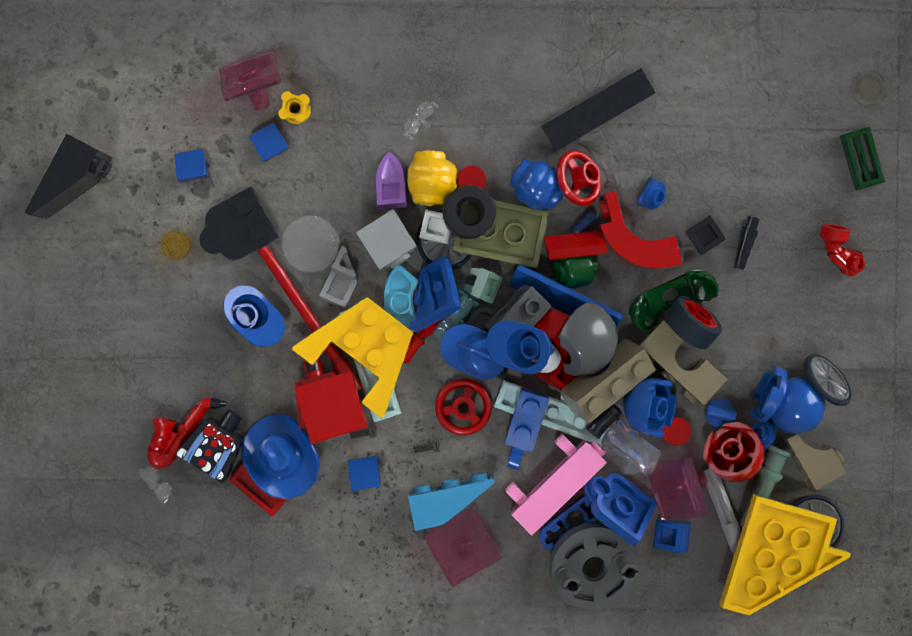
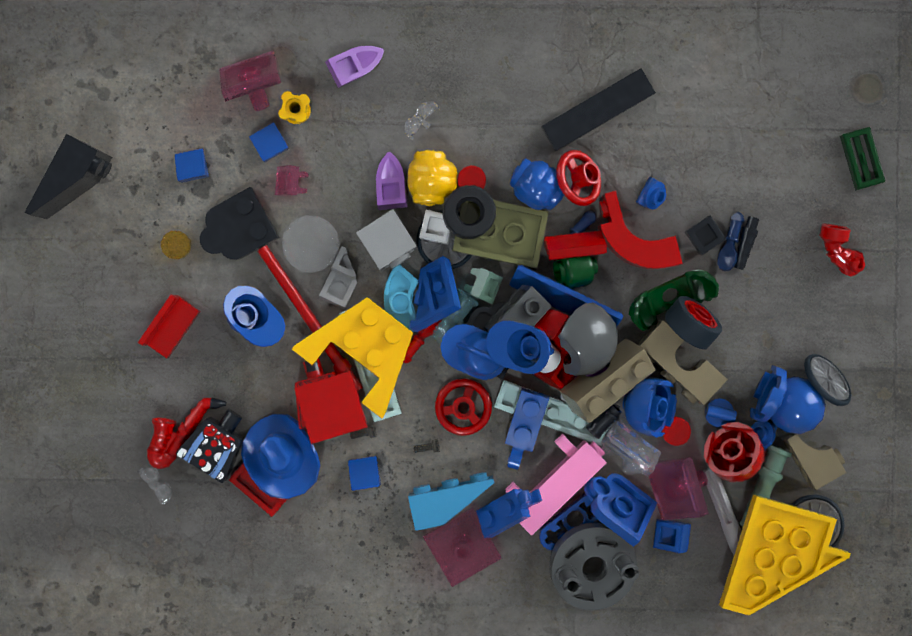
none -> red panel [138,294,201,359]
none -> clear pink tile [275,165,309,196]
none -> medium lavender plate [325,46,384,88]
none -> blue plate [476,489,542,538]
none -> dark blue piece [717,212,744,272]

